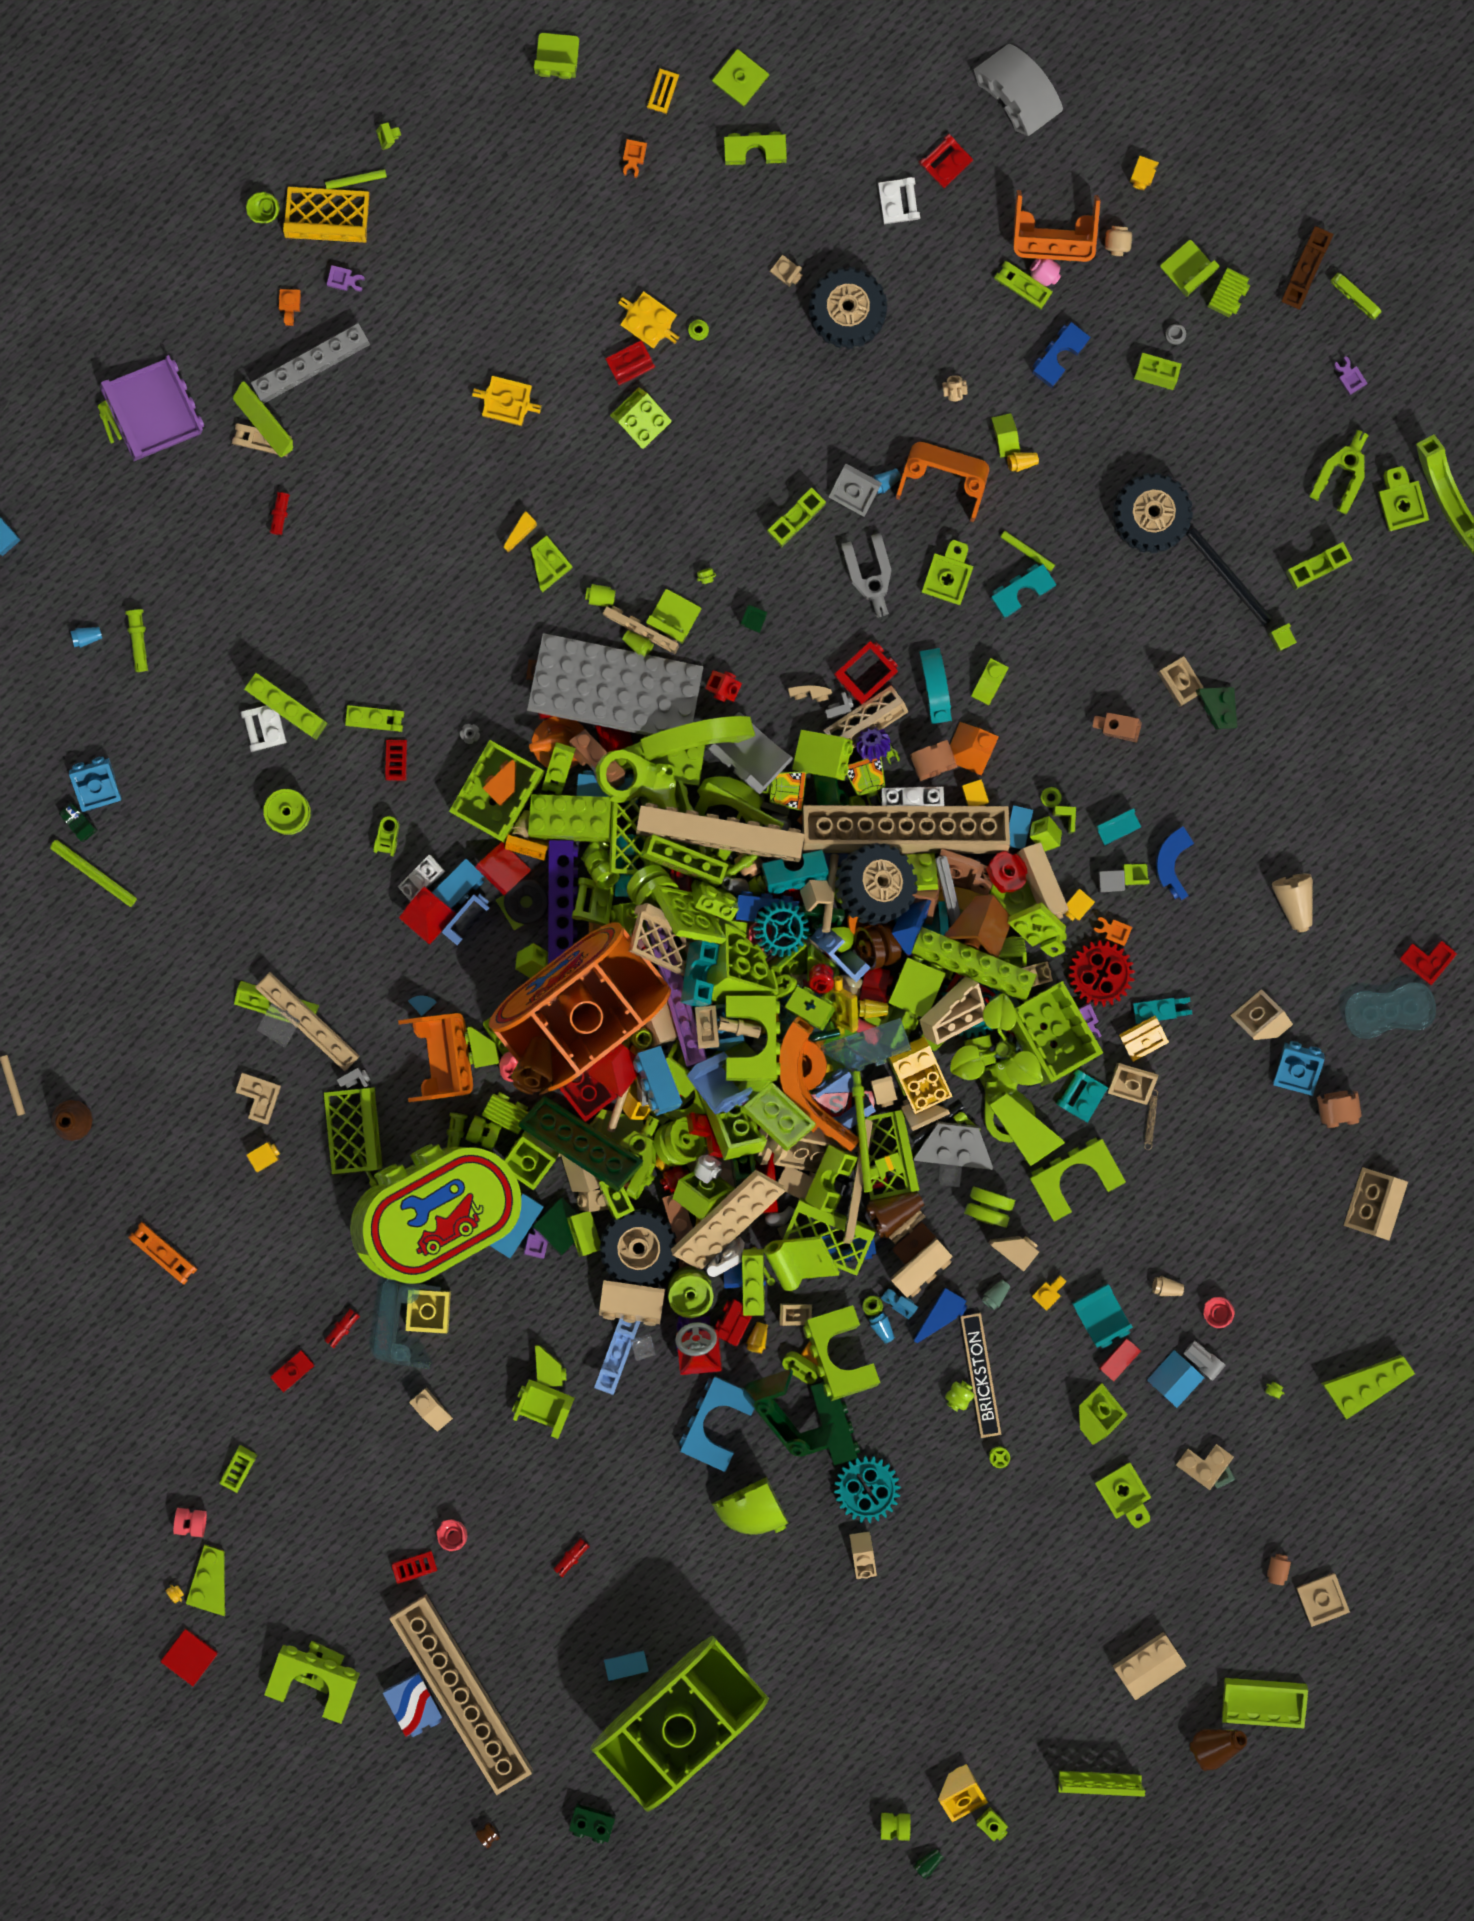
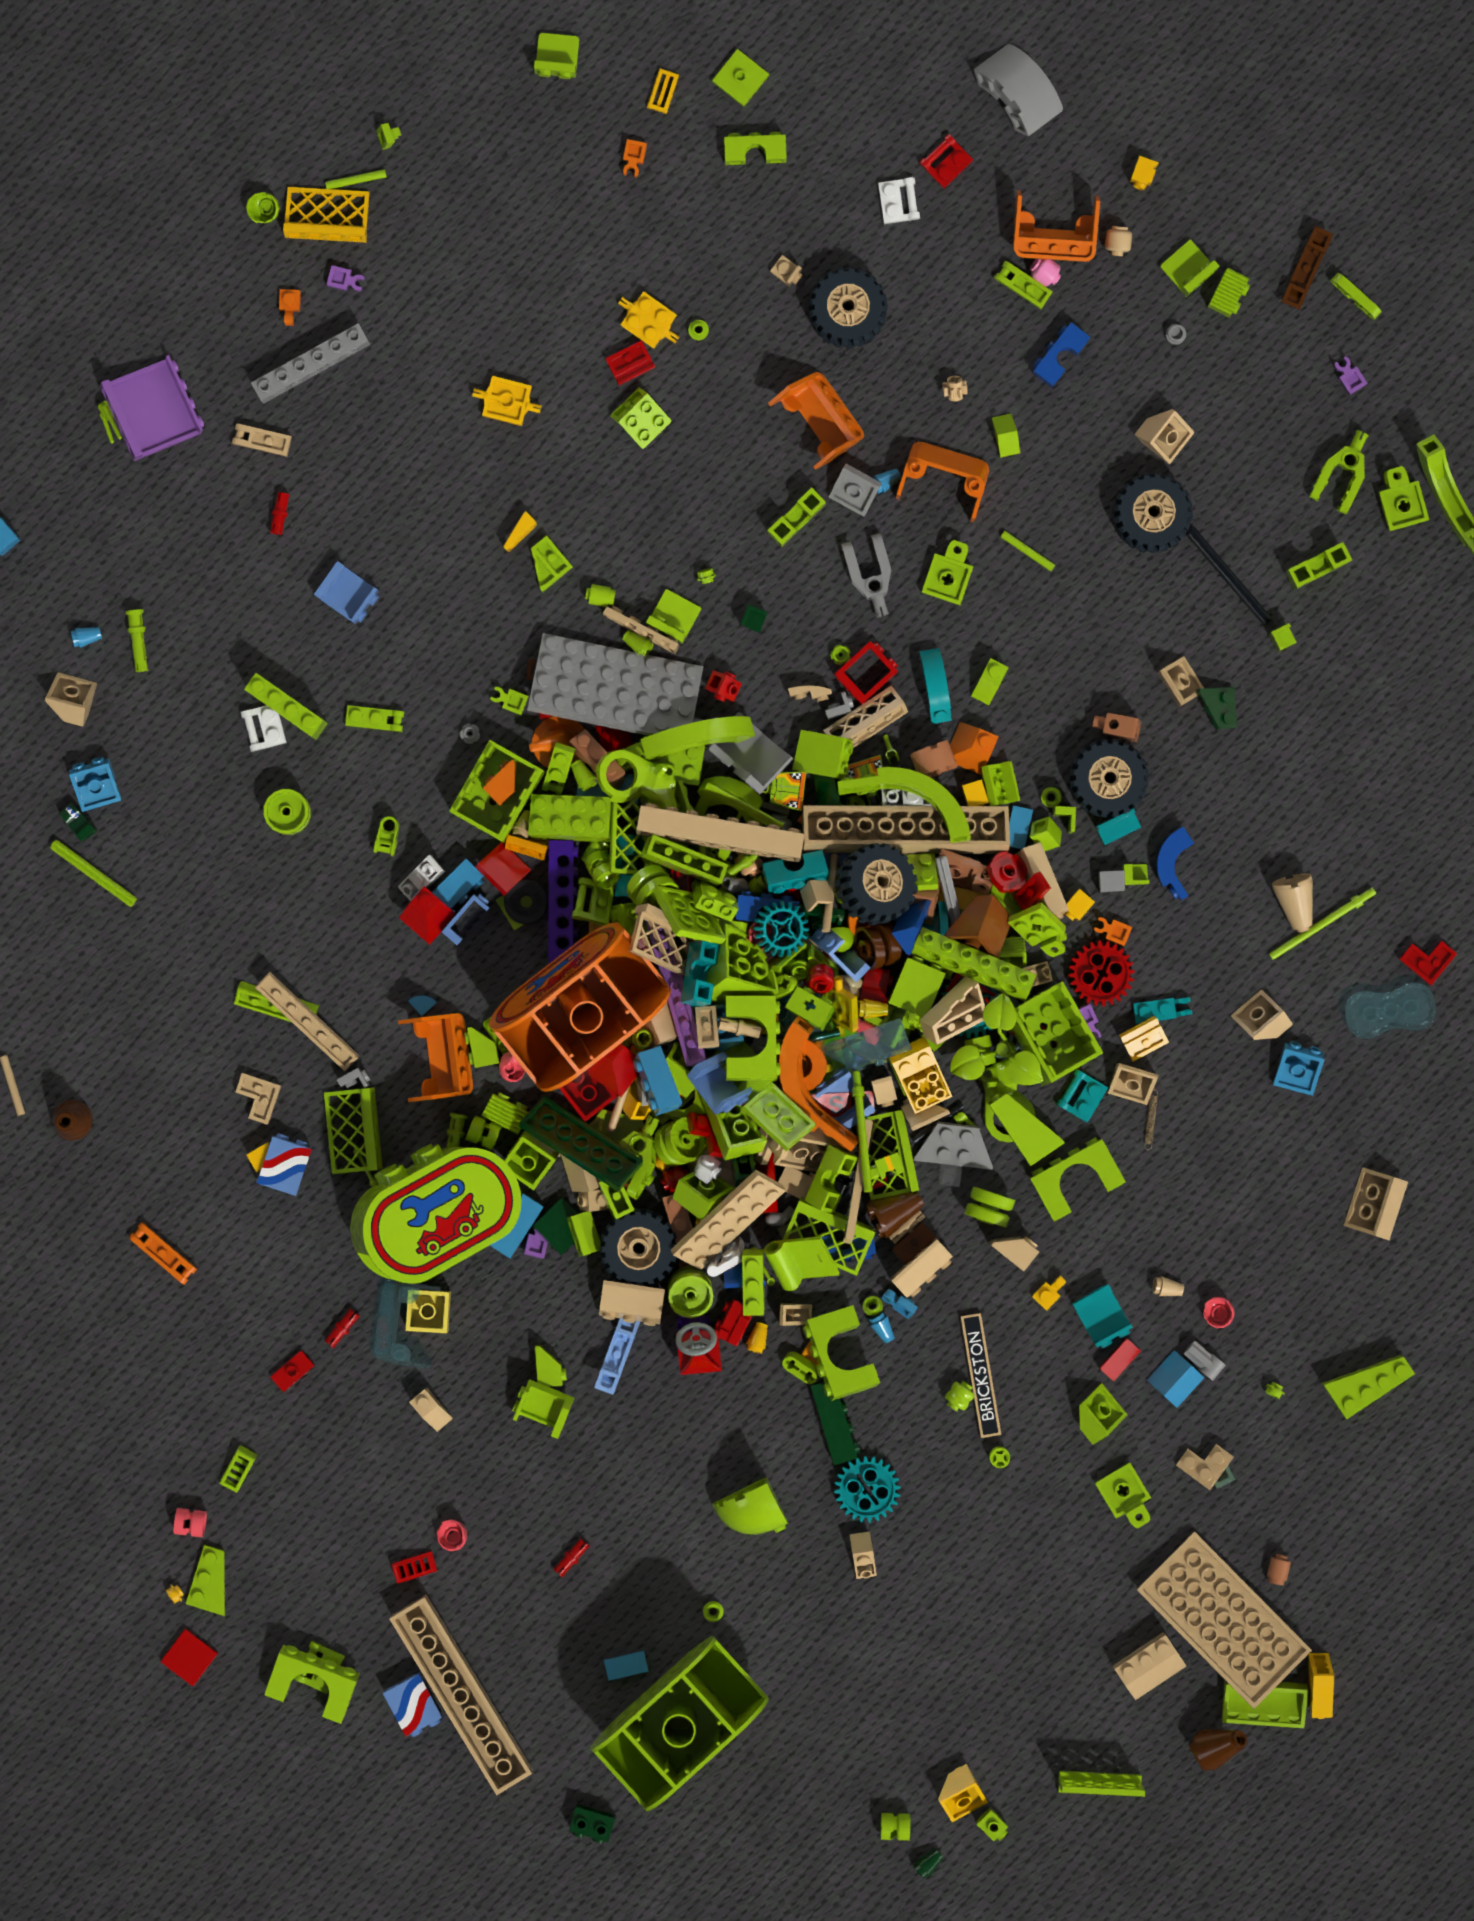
lime slope [233,381,293,457] -> none
clear piece [257,1003,300,1048] -> none
red slope [385,740,407,781] -> none
reddish brown wheel [475,1822,501,1849] -> none
reddish brown cone [511,1036,553,1095] -> none
lime panel [515,943,548,978] -> none
clear plate [630,1334,656,1361] -> none
dark azure arch [679,1375,754,1472] -> none
dark green windscreen [743,1369,836,1457] -> none
dark purple gear [856,727,891,762] -> none
blue slope [913,1287,967,1343] -> none
sand green cone [982,1279,1010,1310] -> none
teal arch [990,564,1056,619] -> none
yellow cone [1007,452,1039,472] -> none
lime hinge [1134,353,1182,390] -> none
tan plate [1296,1573,1350,1627] -> none
nougat brick [1317,1090,1362,1128] -> none
none -> tan slope [45,672,97,727]
none -> panel [256,1133,312,1196]
none -> medium blue panel [314,561,379,625]
none -> lime plate [490,687,529,716]
none -> lime cone [571,760,597,791]
none -> lime plate [703,1601,723,1622]
none -> orange windscreen [768,372,864,470]
none -> lime plate [790,960,810,980]
none -> lime plate [830,645,850,665]
none -> lime arch [837,767,971,843]
none -> lime axle [907,1012,923,1032]
none -> lime bracket [981,761,1020,806]
none -> red plate [1014,872,1051,911]
none -> black wheel [1069,739,1149,818]
none -> tan slope [1134,409,1195,464]
none -> tan plate [1136,1532,1312,1709]
none -> lime bar [1268,887,1376,960]
none -> yellow slope [1308,1653,1334,1719]

